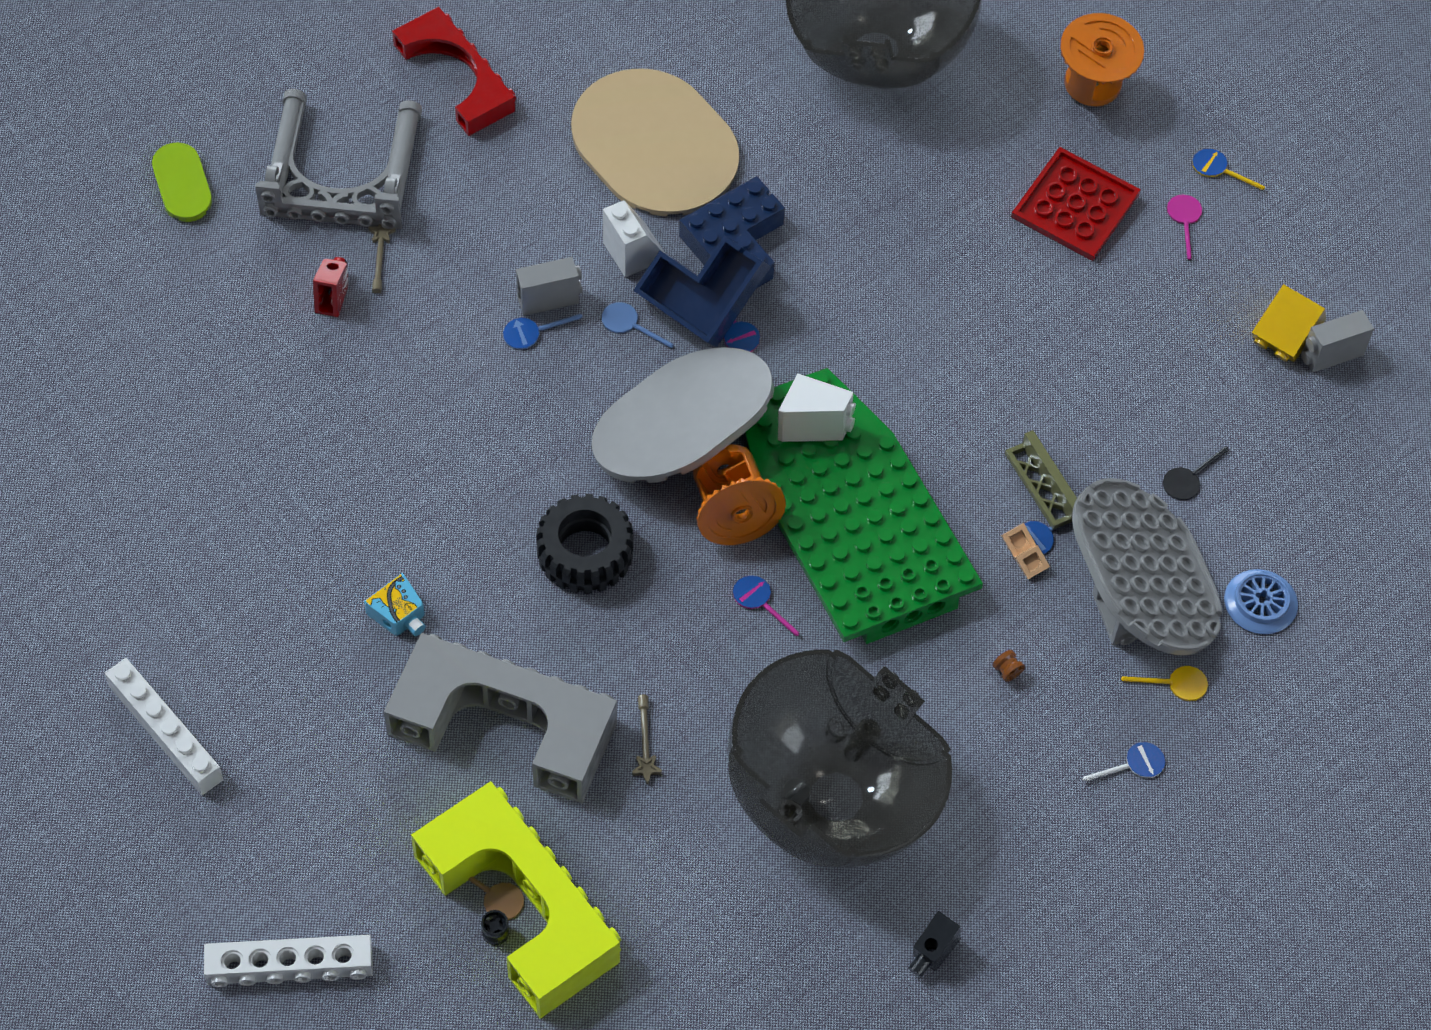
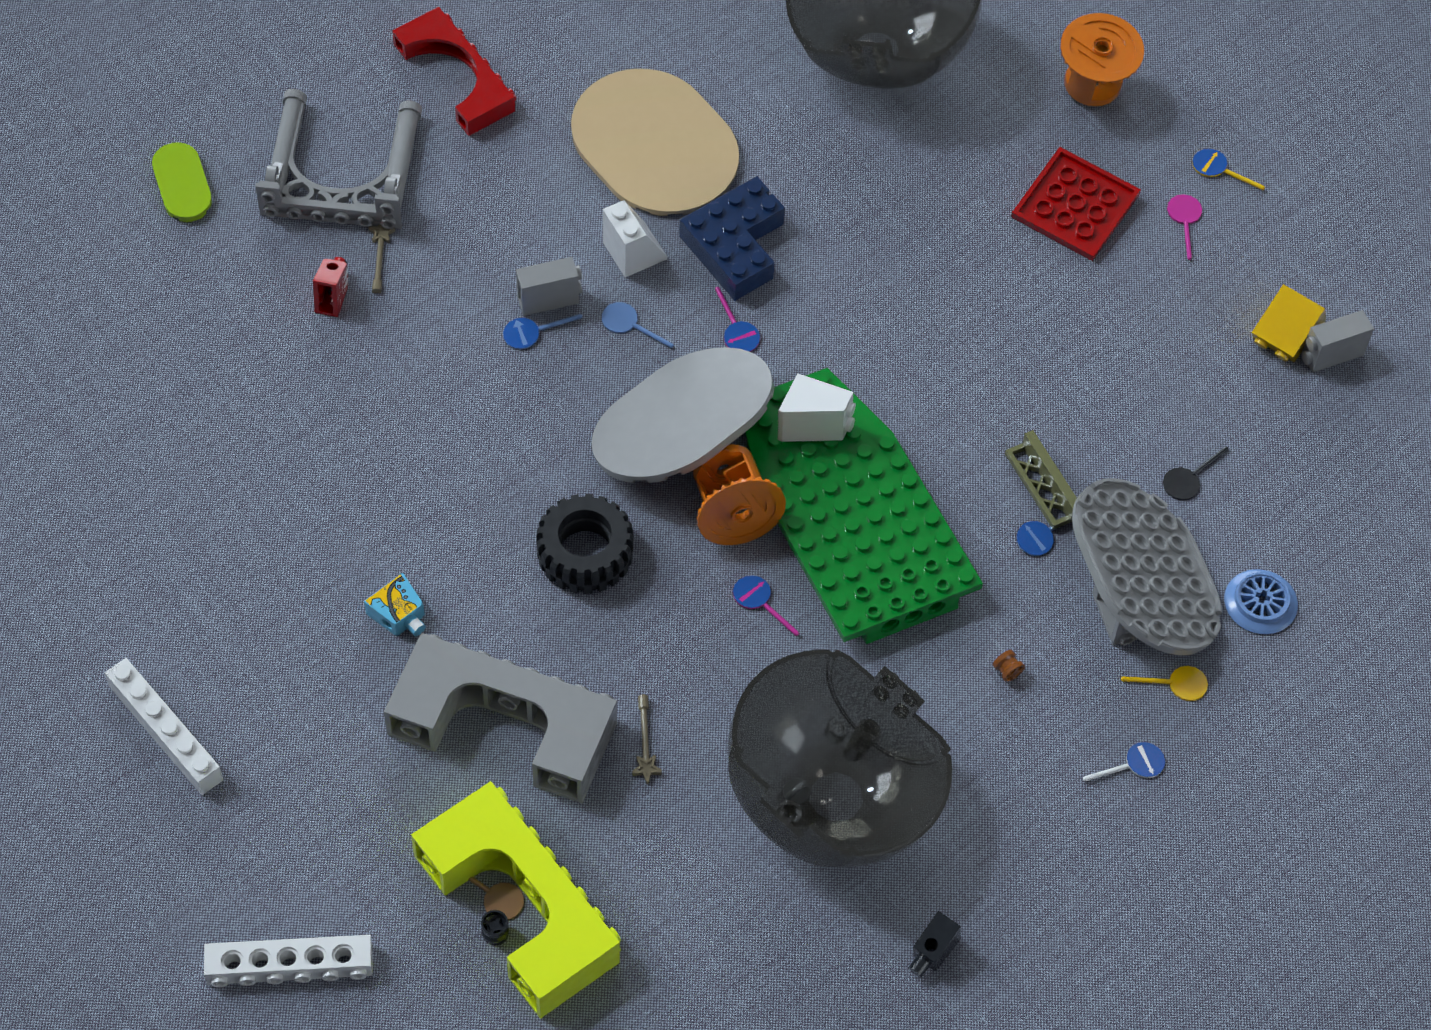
dark blue piece [633,235,771,347] -> none
light nougat slope [1001,523,1050,579] -> none

